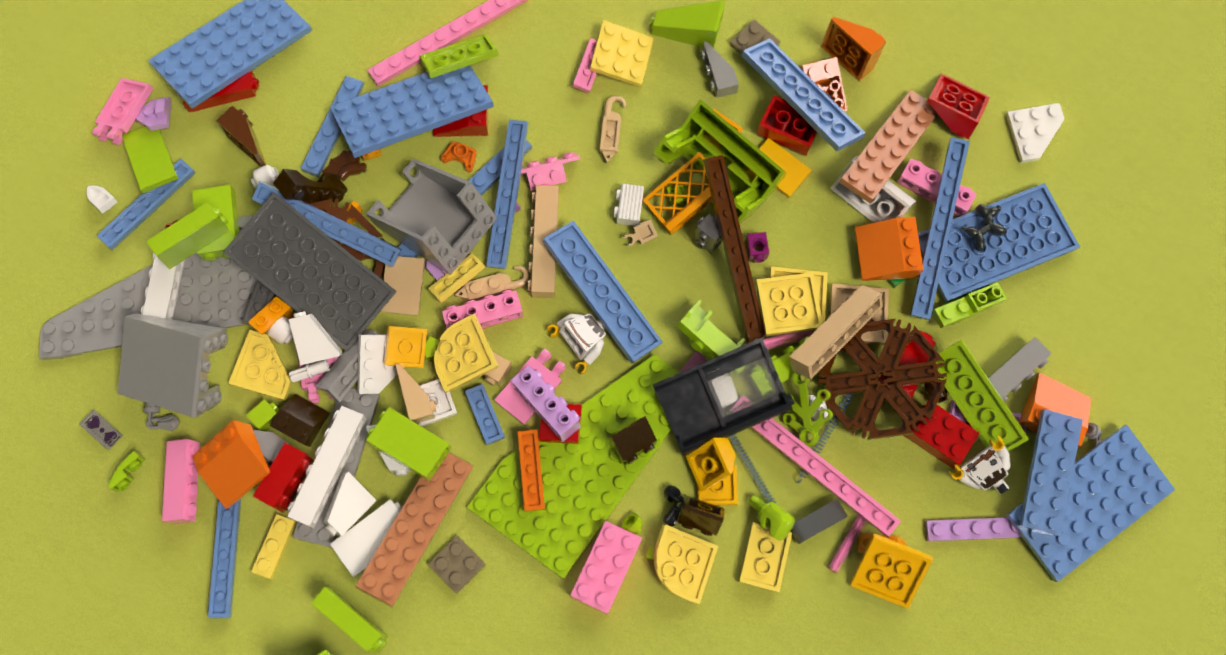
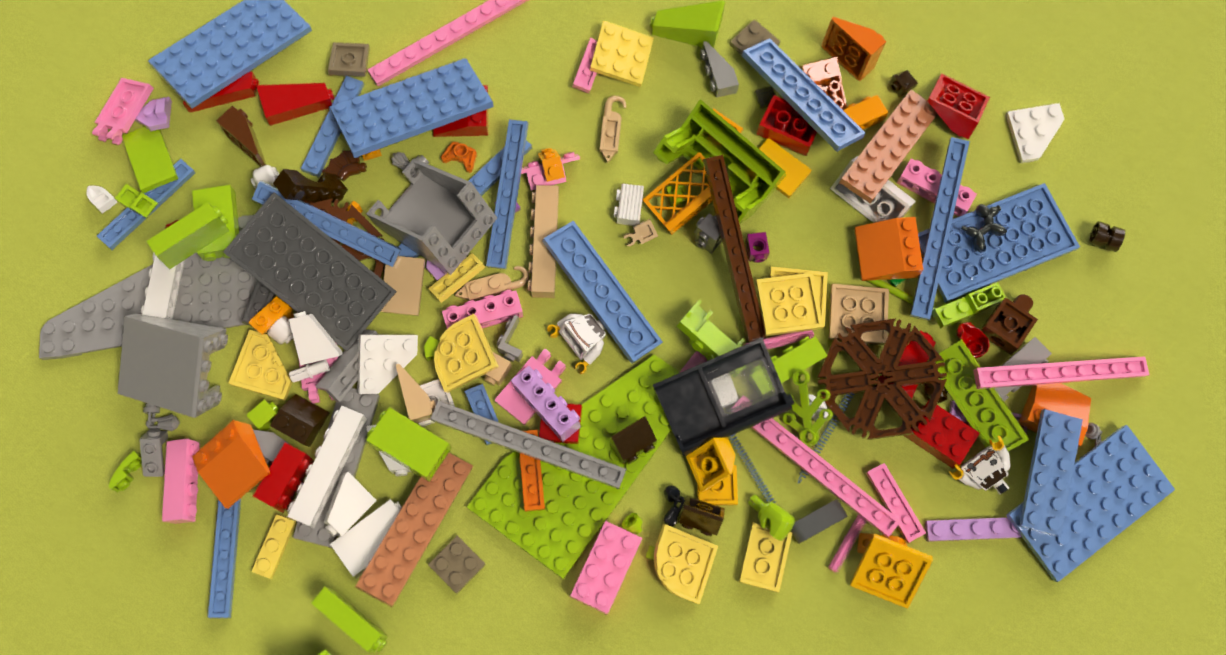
clear smoke tile [79,409,123,450] -> none
yellow tile [384,326,427,368] -> none
lime tile [419,34,499,78] -> none
tan brick [790,285,883,380] -> none
none -> lime slope [115,184,158,219]
none -> light grey bracket [139,429,168,477]
none -> red slope [256,83,335,126]
none -> dark tan plate [328,42,370,77]
none -> light grey piece [391,152,429,177]
none -> light grey plate [431,401,626,489]
none -> light grey bracket [497,315,523,362]
none -> light orange bracket [538,148,565,182]
none -> clear smoke tile [754,86,776,109]
none -> light orange brick [843,95,888,130]
none -> bright pink plate [866,463,926,543]
none -> lime bar [868,280,936,315]
none -> dark brown bracket [889,70,918,97]
none -> red hair [956,322,990,359]
none -> bright pink plate [973,357,1149,389]
none -> reddish brown brick [981,294,1038,355]
none -> dark brown wheel [1089,221,1125,252]

